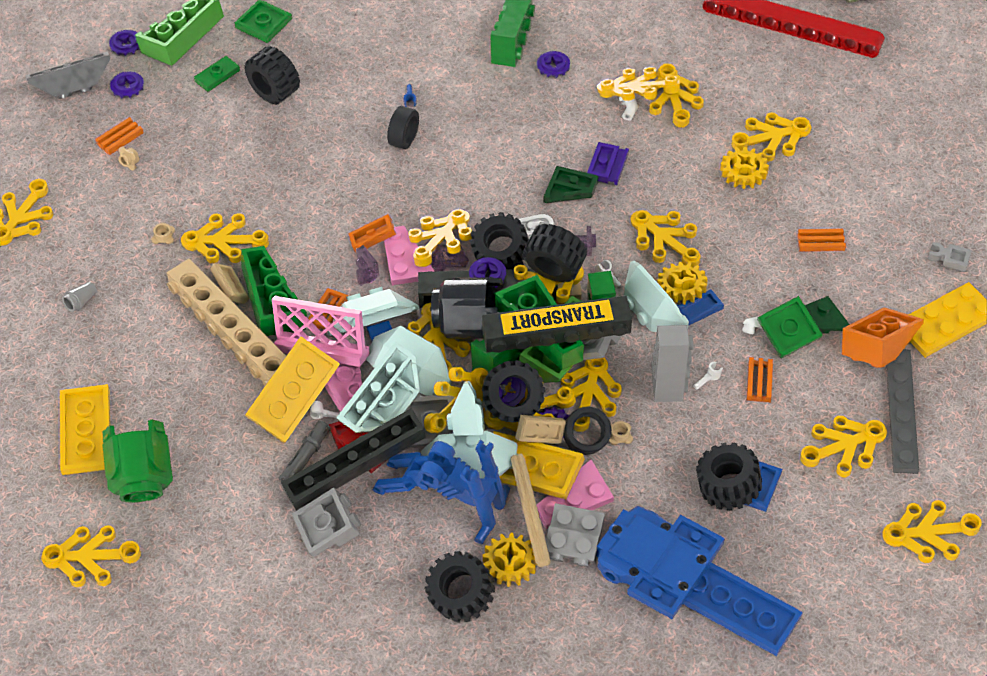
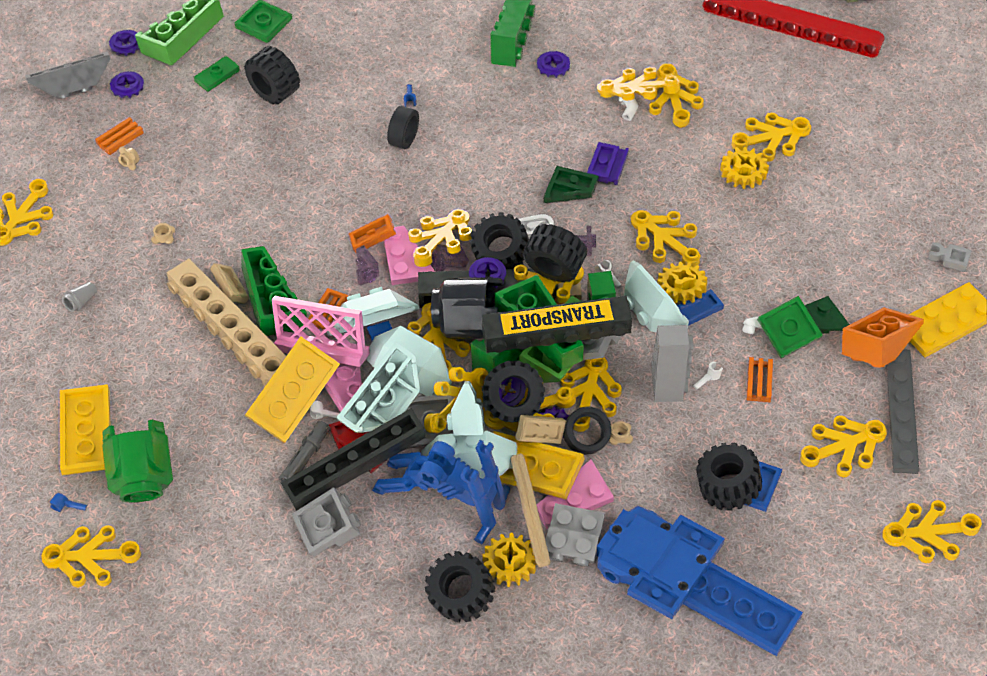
yellow plant [181,213,269,264] -> none
orange tile [797,229,846,252] -> none
none -> blue hand [50,493,87,512]

